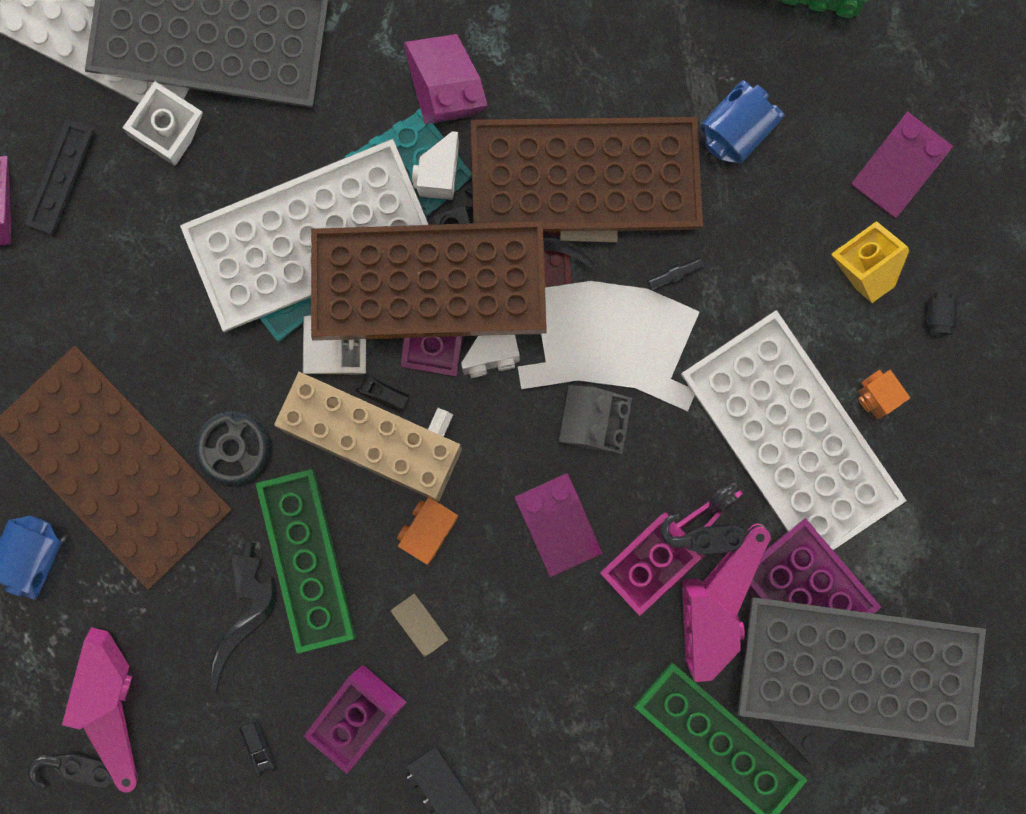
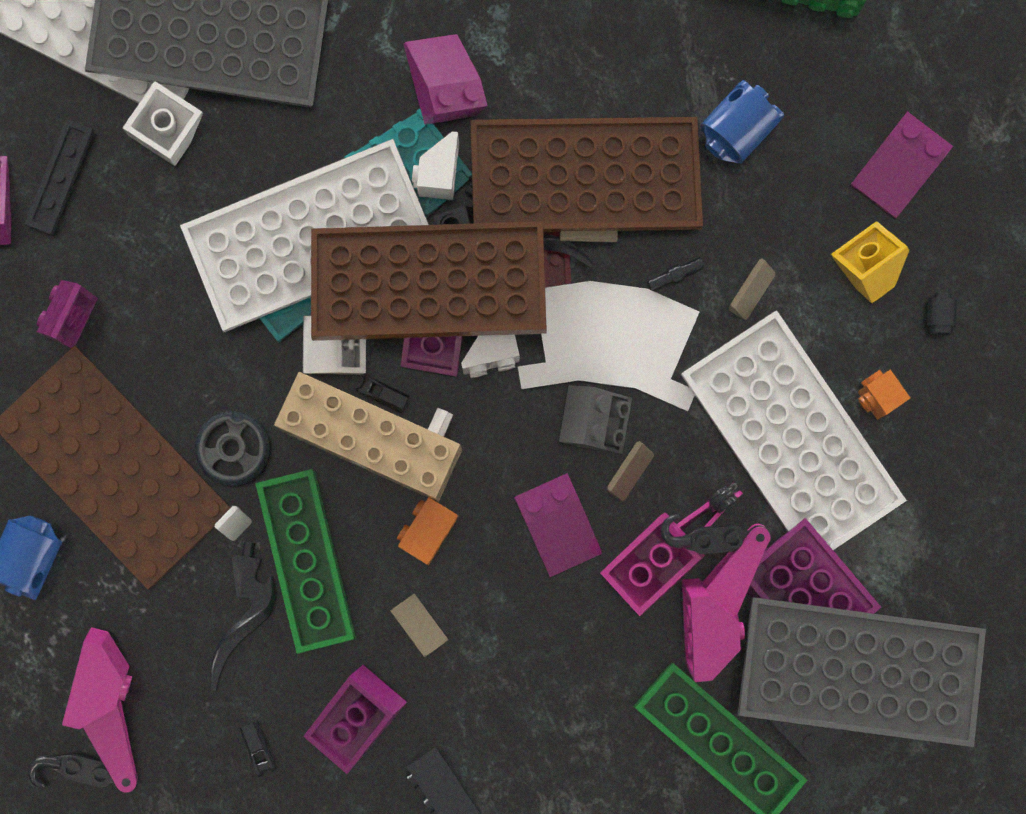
none -> magenta slope [37,280,98,348]
none -> white slope [214,506,252,541]
none -> dark tan slope [606,441,654,501]
none -> dark tan slope [728,259,775,320]

